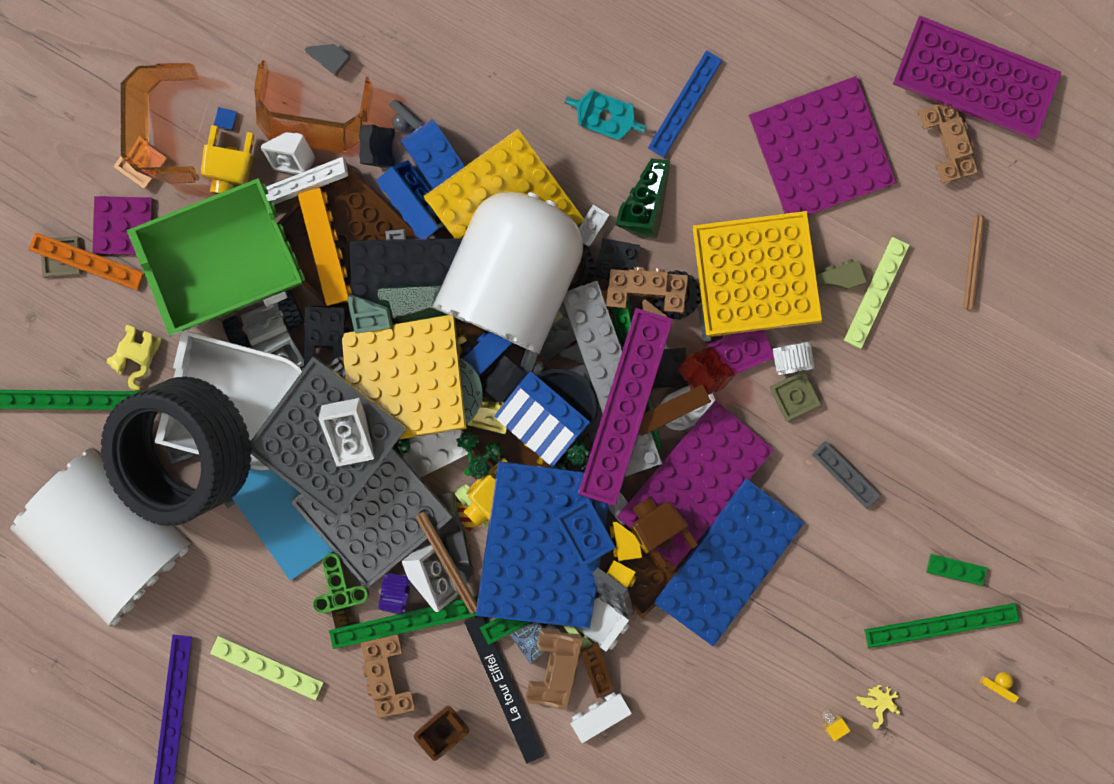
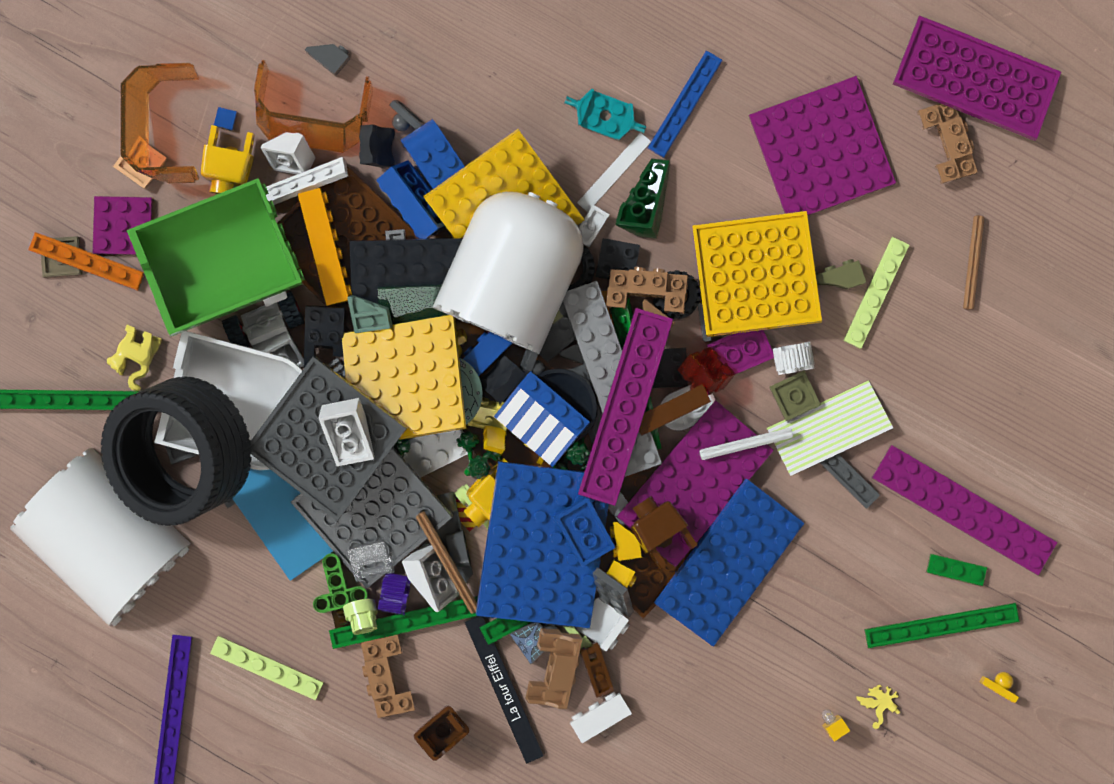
none -> yellowish green piece [343,599,378,635]
none -> clear plate [346,540,394,582]
none -> yellow tile [483,426,506,454]
none -> white sticker [577,132,651,212]
none -> white axle [700,428,793,460]
none -> sticker [767,381,893,476]
none -> magenta plate [872,445,1058,575]

